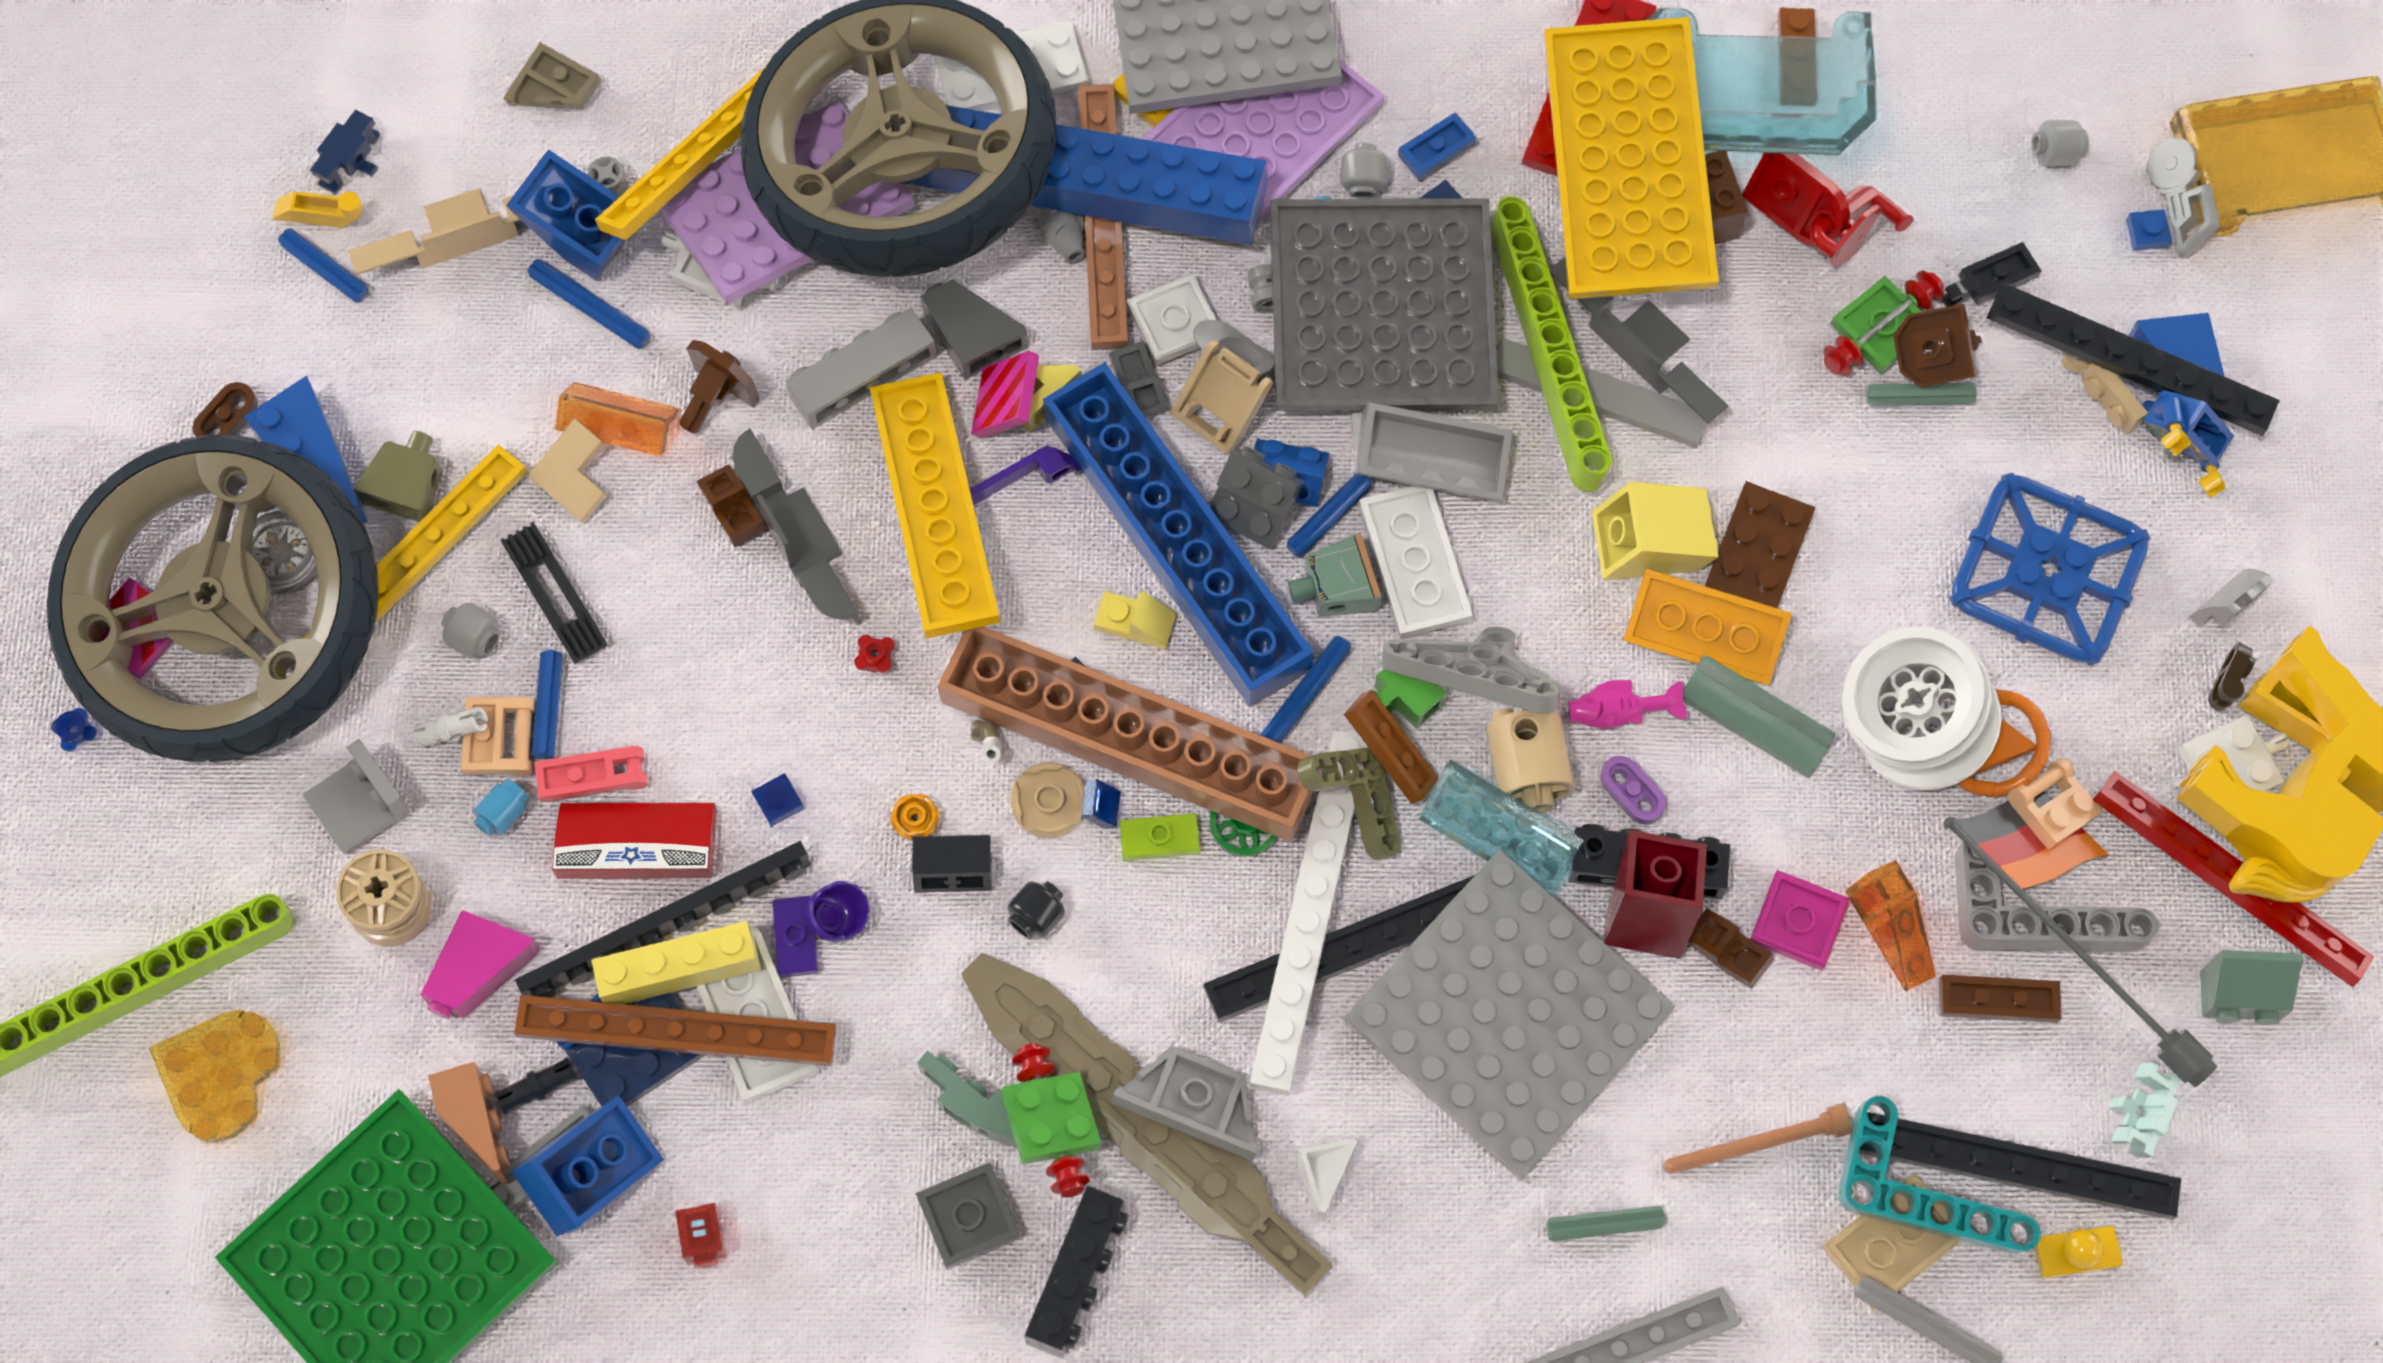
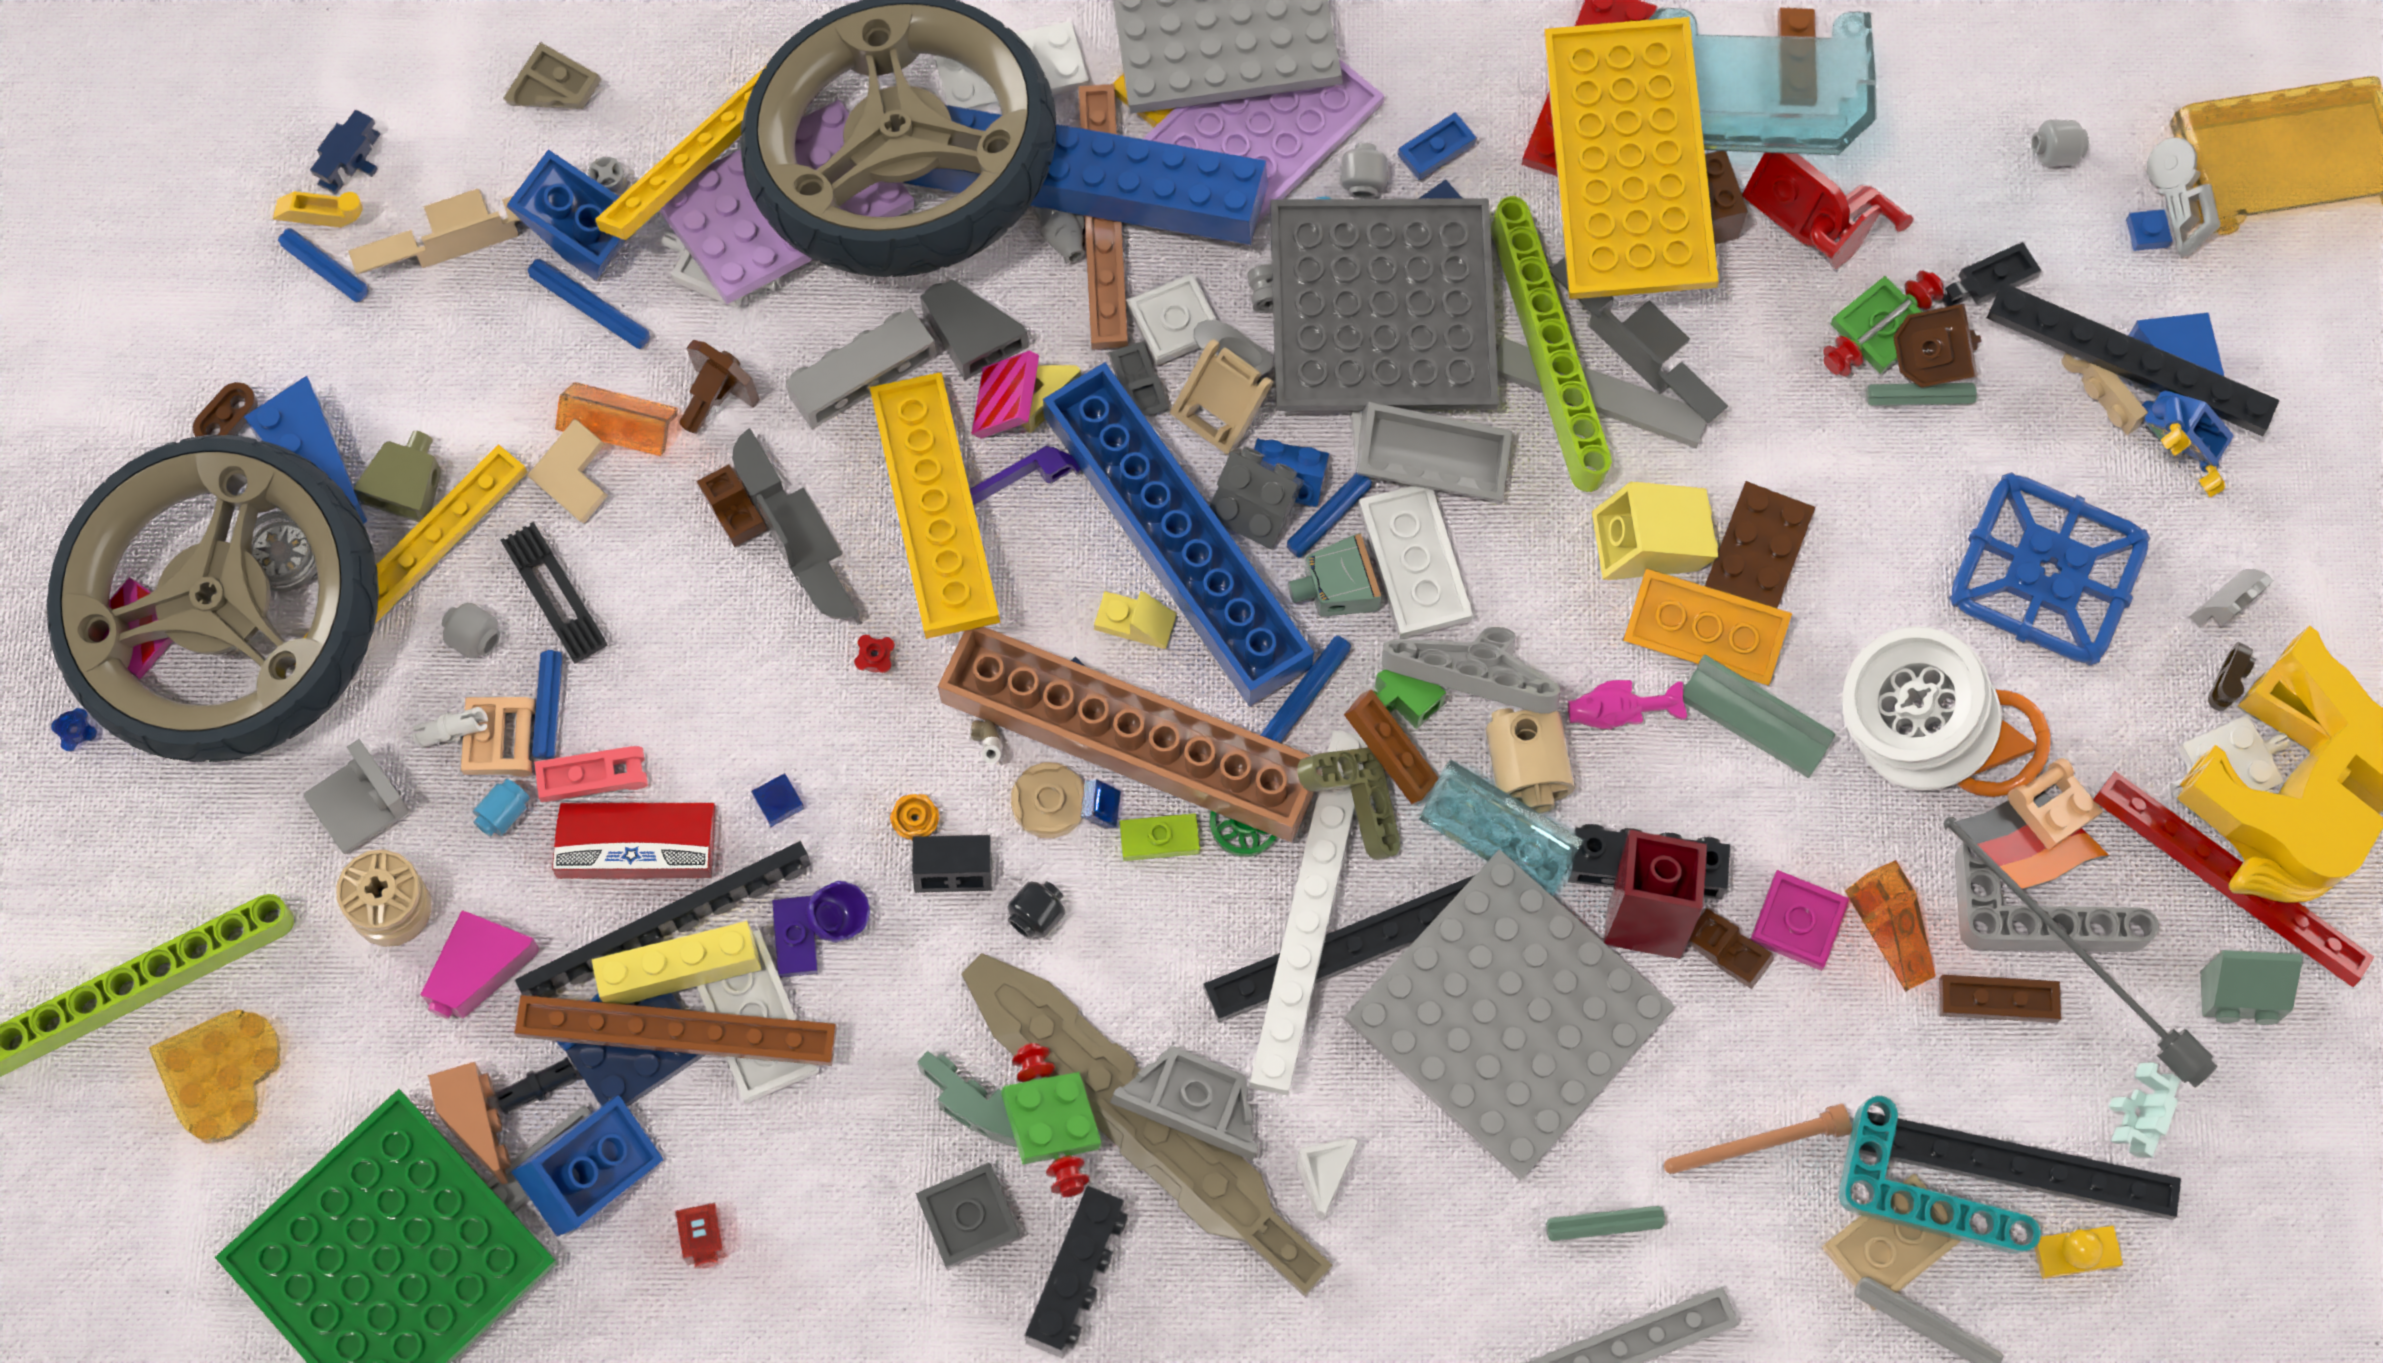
medium lavender plate [1600,756,1666,825] -> none

